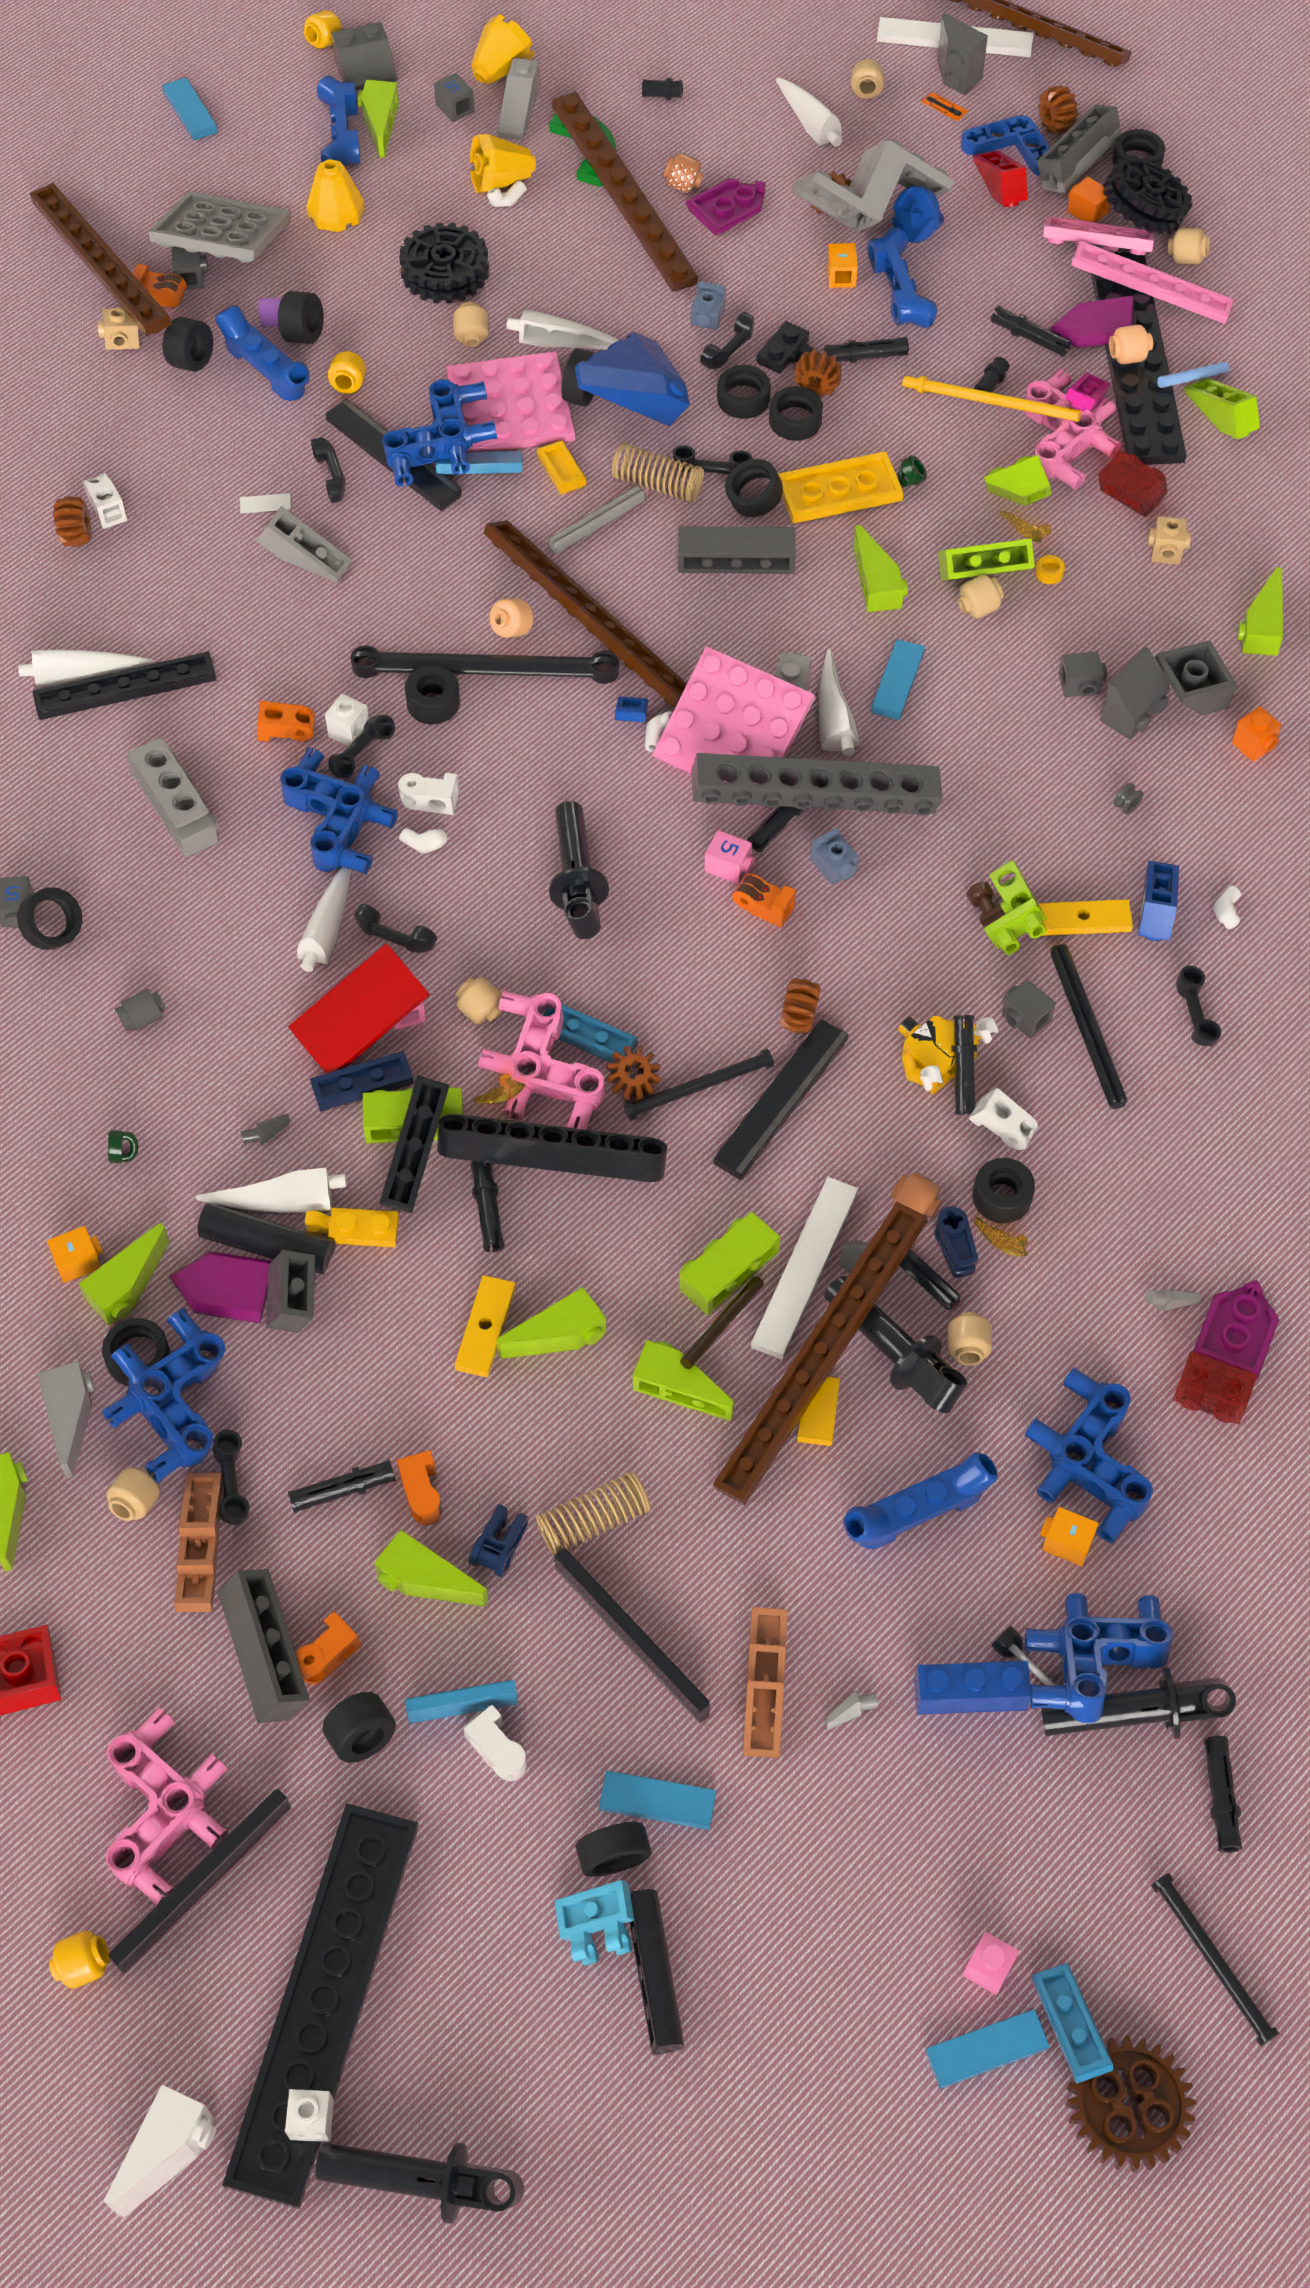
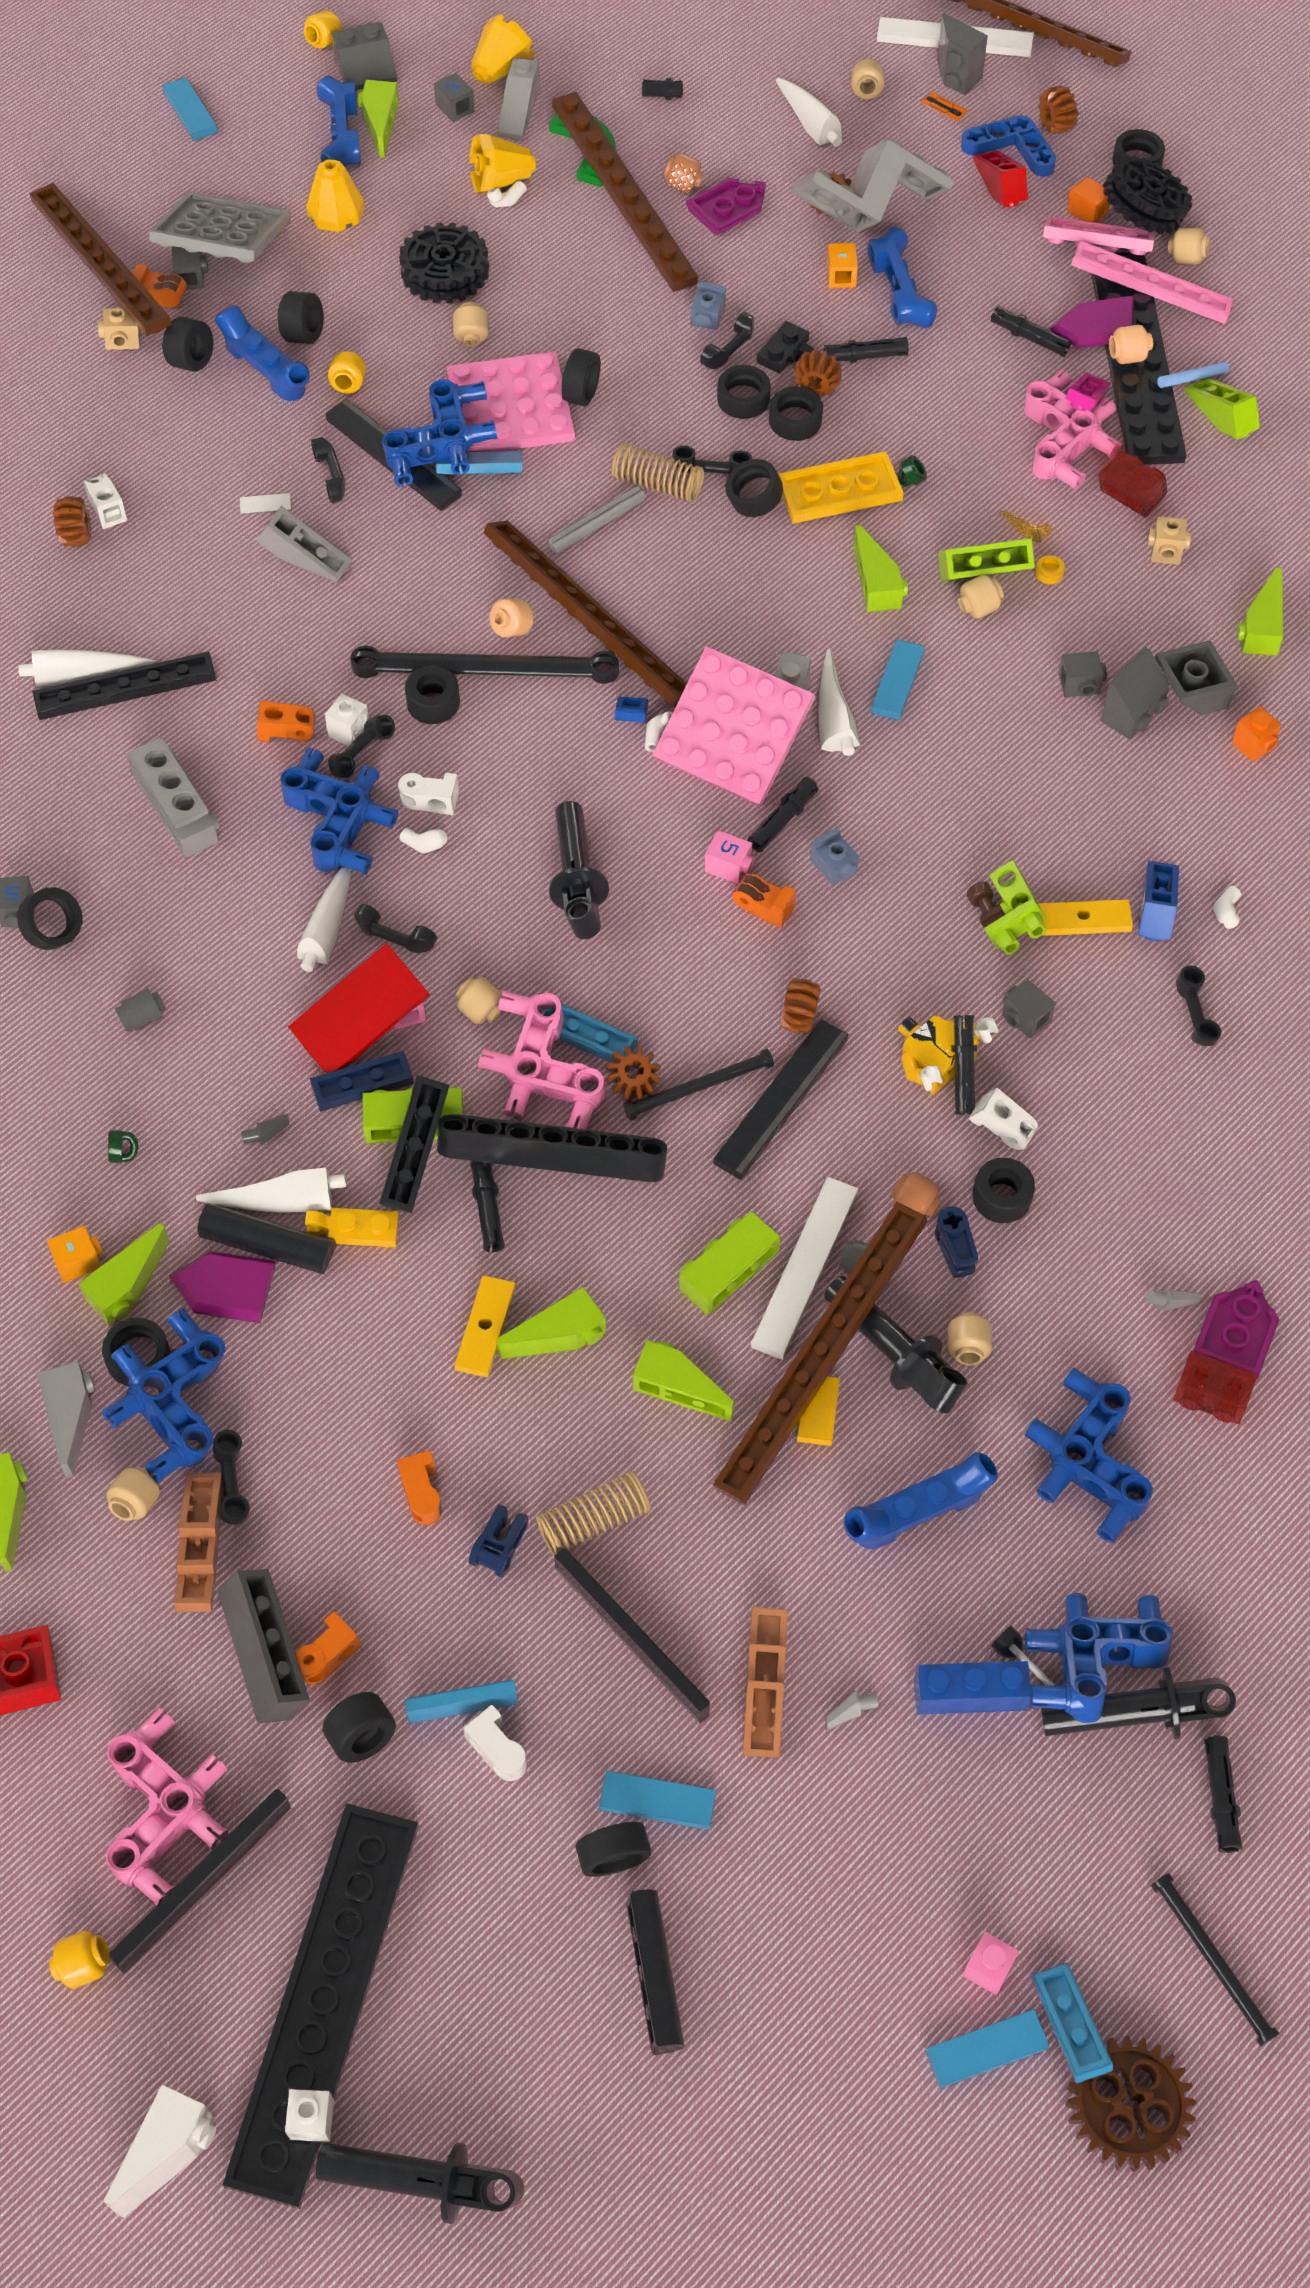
medium lavender tile [258,298,282,327] -> none
dark grey brick [266,1250,315,1333] -> none
black pin [288,1459,396,1513] -> none
lime slope [374,1530,489,1607] -> none
clear yellow bar [474,1074,526,1104] -> none
white piece [507,309,618,350] -> none
yellow tile [536,440,586,495] -> none
medium azure plate [554,1880,634,1966] -> none
blue slope [575,332,690,426] -> none
dark grey brick [678,526,796,574] -> none
dark brown bar [680,1276,764,1369] -> none
dark grey brick [691,753,943,815] -> none
blue tile [892,186,945,243] -> none
black axle [899,1249,961,1310] -> none
yellow bar [902,375,1081,422] -> none
clear yellow bar [973,1217,1028,1257] -> none
black pin [974,357,1010,392] -> none
lime slope [984,455,1052,506] -> none
dark grey piece [1037,104,1121,193] -> none
light orange brick [1040,1507,1099,1567] -> none
black axle [1050,944,1127,1109] -> none
dark grey bush [1113,783,1144,814] -> none

